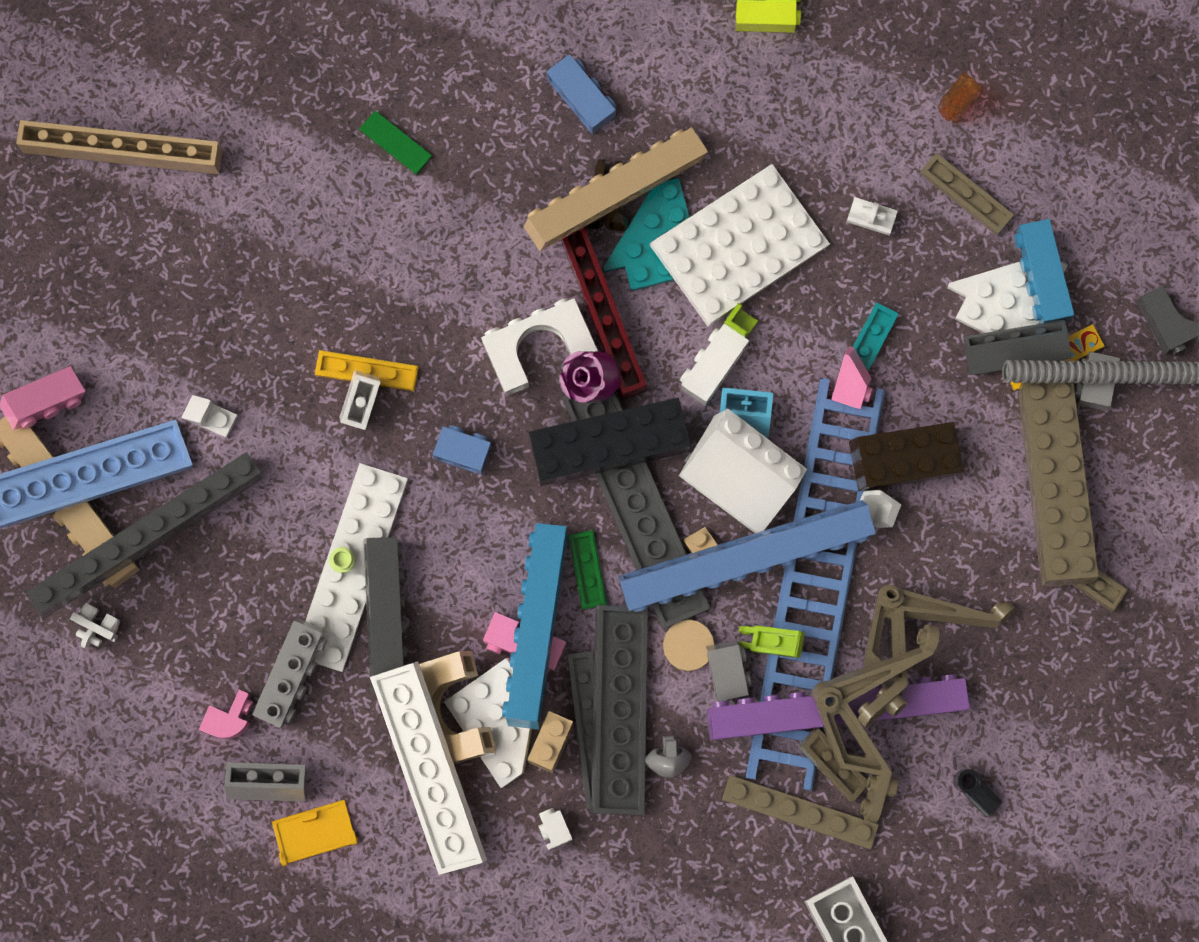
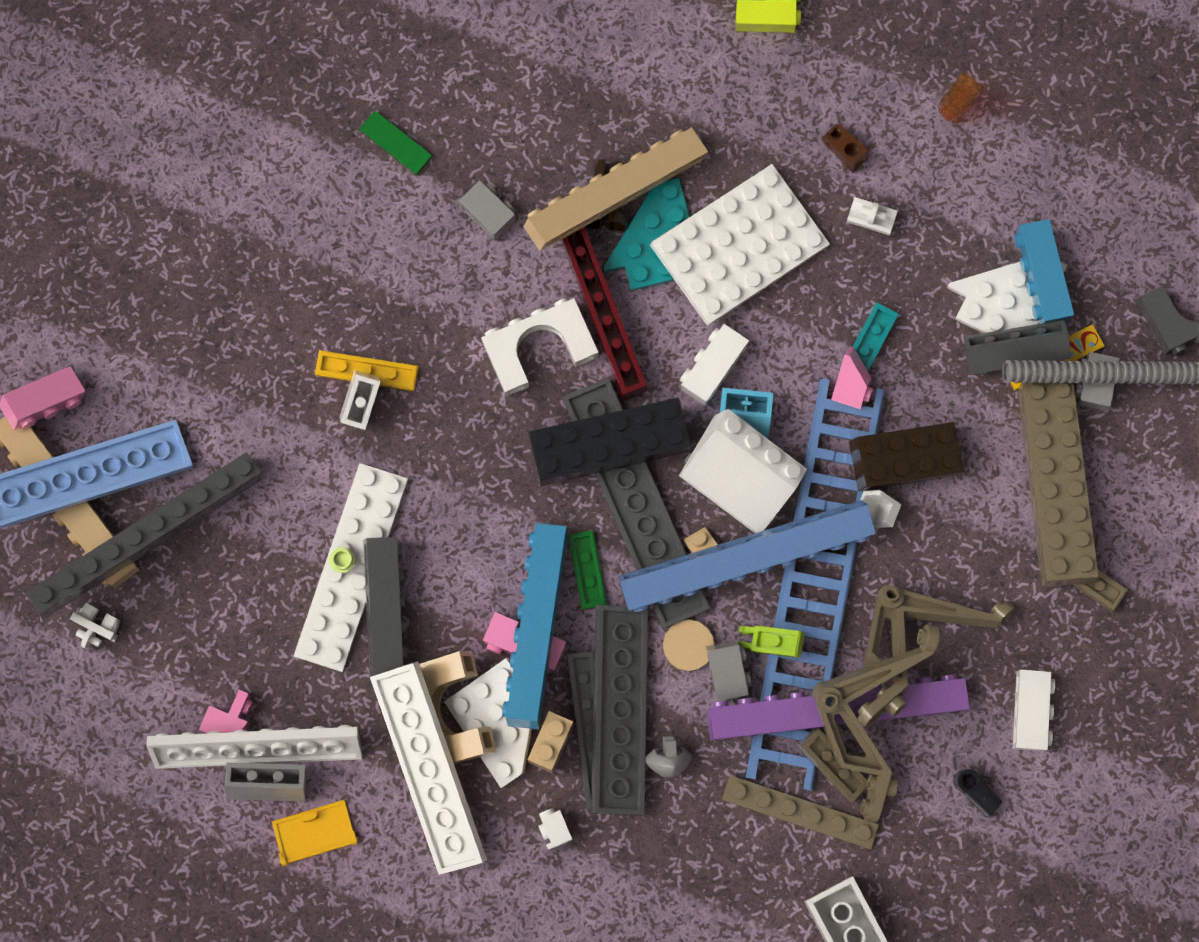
tan brick [16,120,223,174] -> none
white slope [181,395,238,438] -> none
light grey brick [252,618,328,728] -> none
medium blue brick [433,425,492,475] -> none
medium blue brick [546,54,617,135] -> none
magenta brick [559,351,621,403] -> none
lime panel [724,303,758,339] -> none
dark tan plate [920,153,1014,236] -> none
none -> white plate [146,725,362,769]
none -> light grey brick [458,180,516,241]
none -> reddish brown leg [821,124,869,173]
none -> white brick [1013,670,1055,752]

